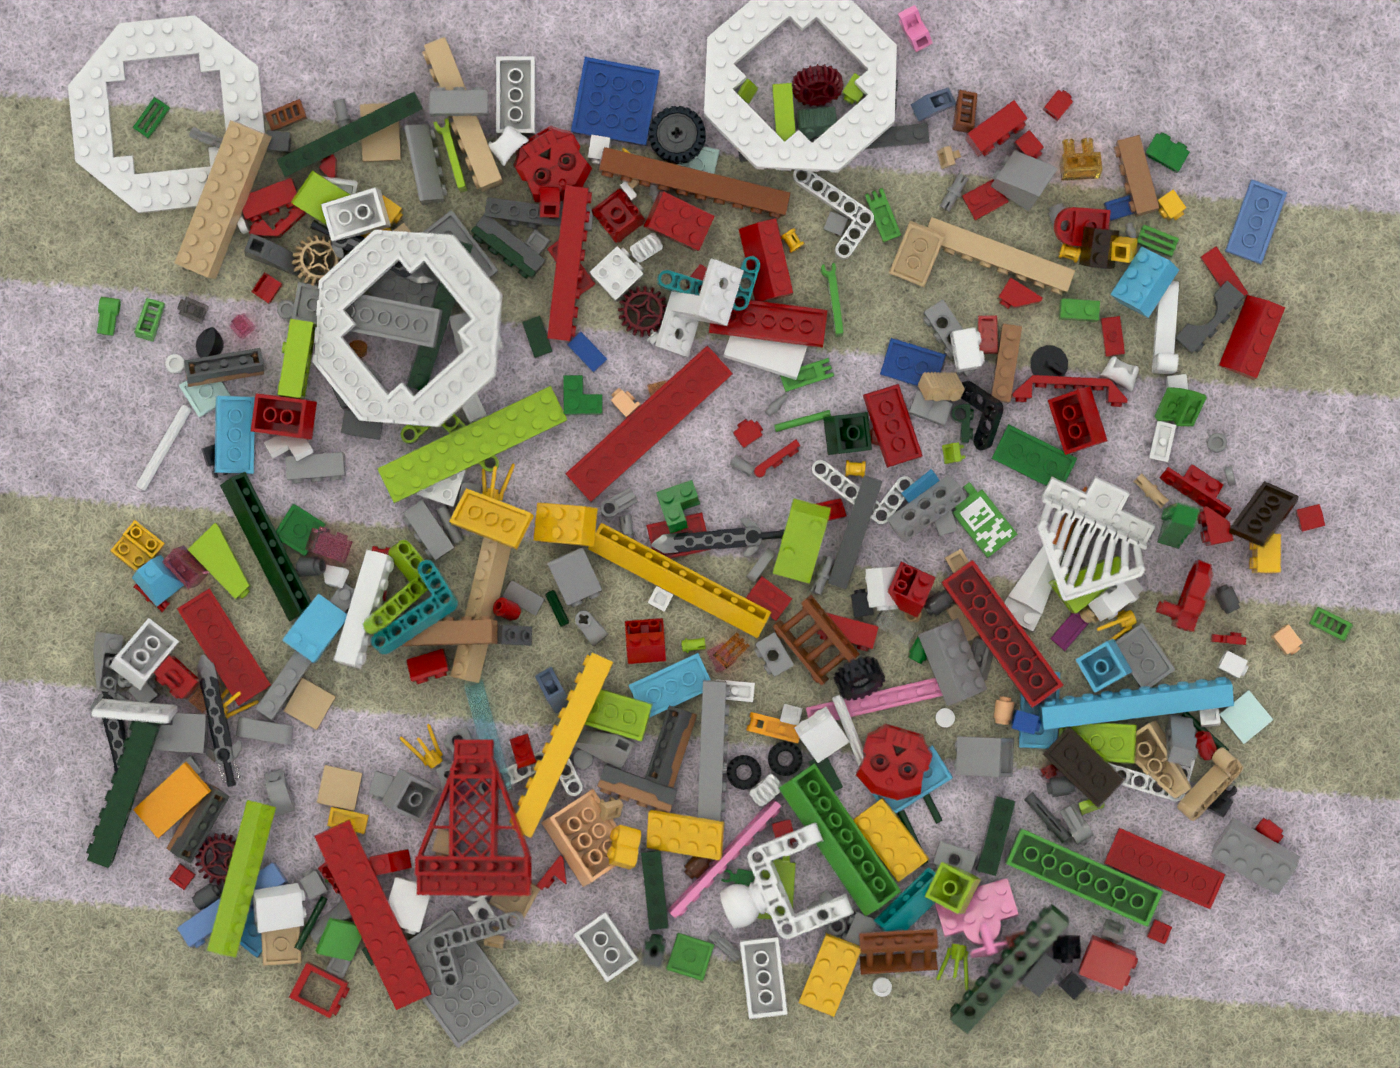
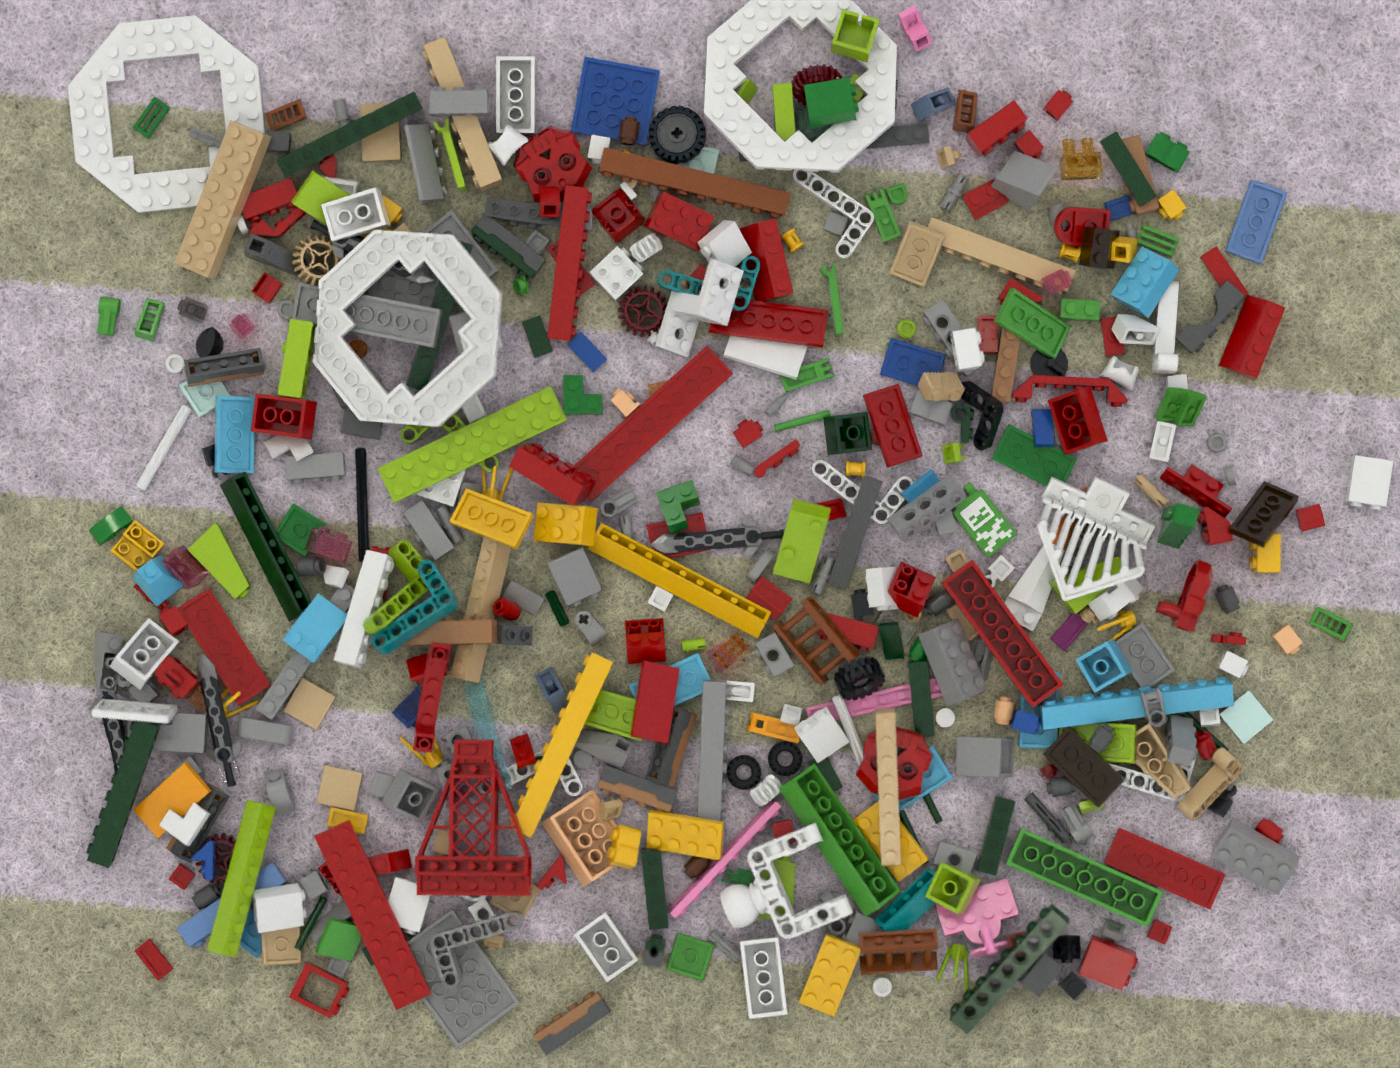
none -> green slope [89,506,133,545]
none -> red tile [135,939,174,981]
none -> red brick [159,606,188,637]
none -> white tile [159,803,210,846]
none -> blue slope [190,840,216,880]
none -> black axle [355,448,369,562]
none -> clear blue brick [392,685,422,729]
none -> red slope [413,642,451,753]
none -> red brick [509,442,595,506]
none -> bright green plate [513,275,529,296]
none -> piece [533,991,611,1055]
none -> reddish brown brick [618,117,640,146]
none -> red tile [630,660,680,744]
none -> white brick [697,220,752,267]
none -> green brick [804,77,859,128]
none -> lime piece [831,9,879,63]
none -> tan brick [875,708,901,865]
none -> dark green tile [879,622,905,660]
none -> bright green tile [885,183,907,205]
none -> lime plate [897,319,916,338]
none -> dark green tile [907,660,935,737]
none -> white plate [985,555,1015,587]
none -> bright green tile [994,288,1071,360]
none -> blue tile [1031,409,1055,447]
none -> clear pink brick [1040,269,1072,297]
none -> dark grey brick [1089,724,1116,753]
none -> dark green tile [1100,131,1157,207]
none -> white slope [1111,314,1160,345]
none -> light grey piece [1140,688,1166,727]
none -> white brick [1345,455,1393,510]

